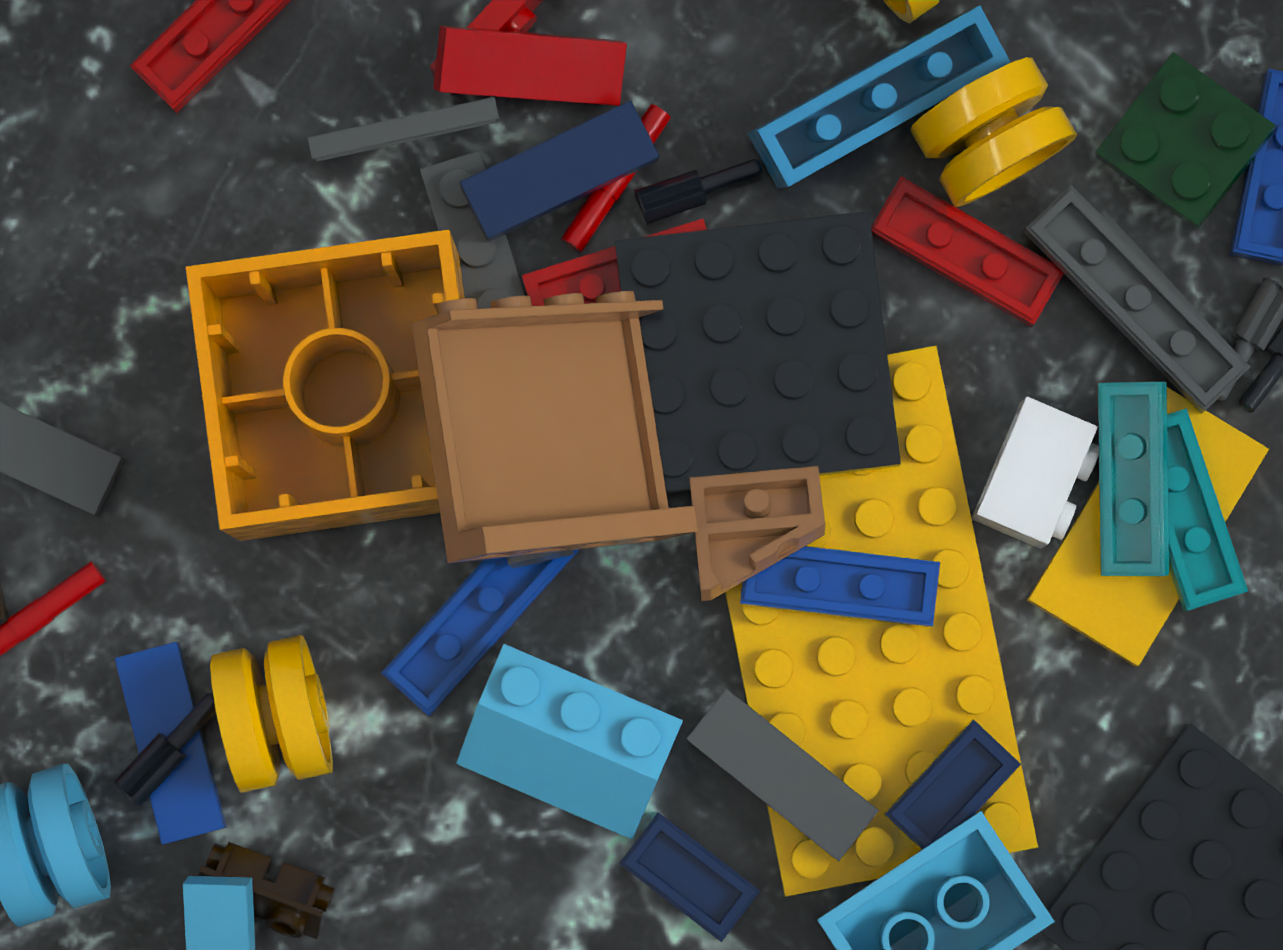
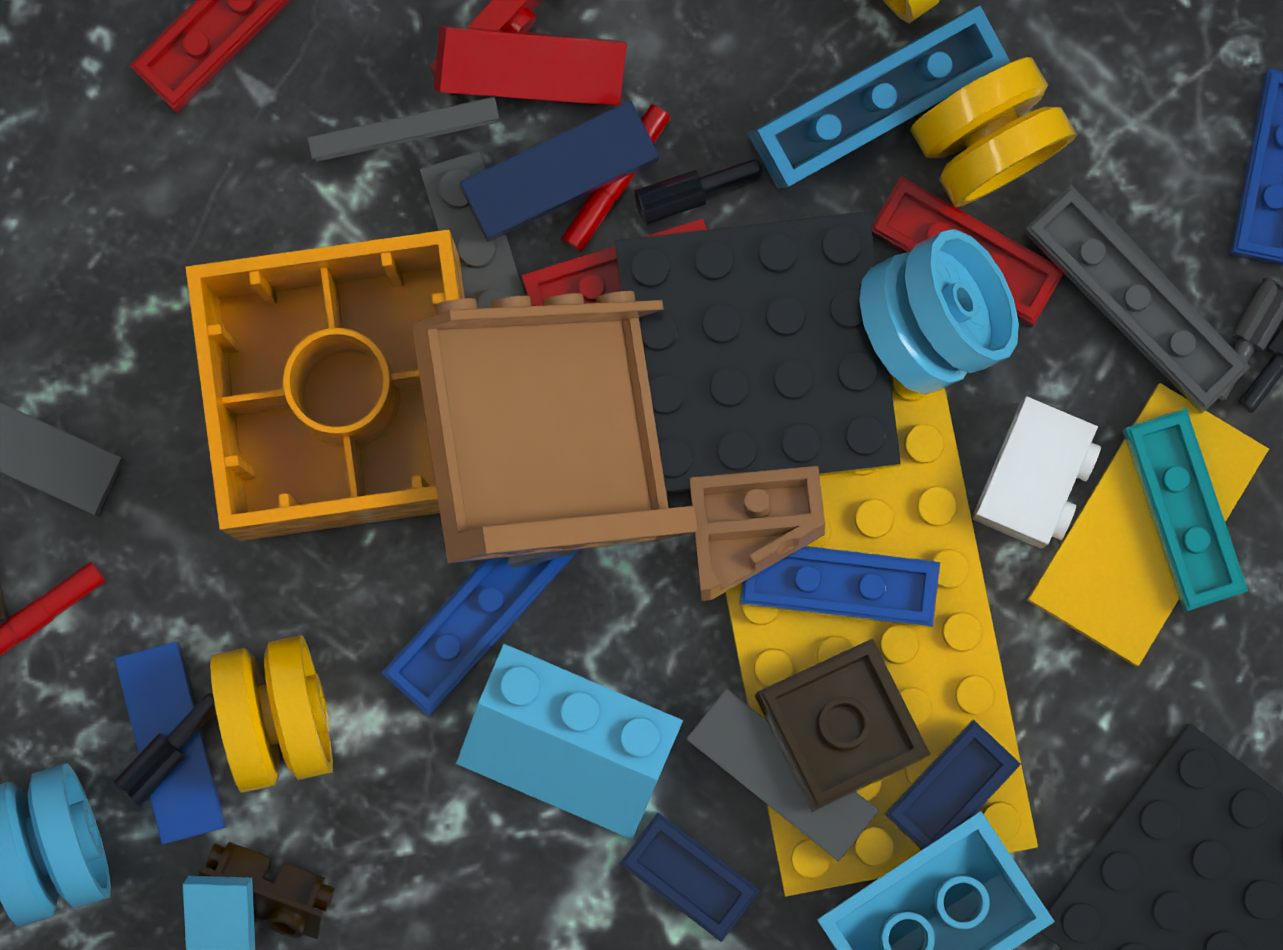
dark green plate [1095,52,1276,230] -> none
teal tile [1098,382,1169,576] -> none
none -> dark brown tile [755,638,931,812]
none -> medium azure wheel [859,229,1019,395]

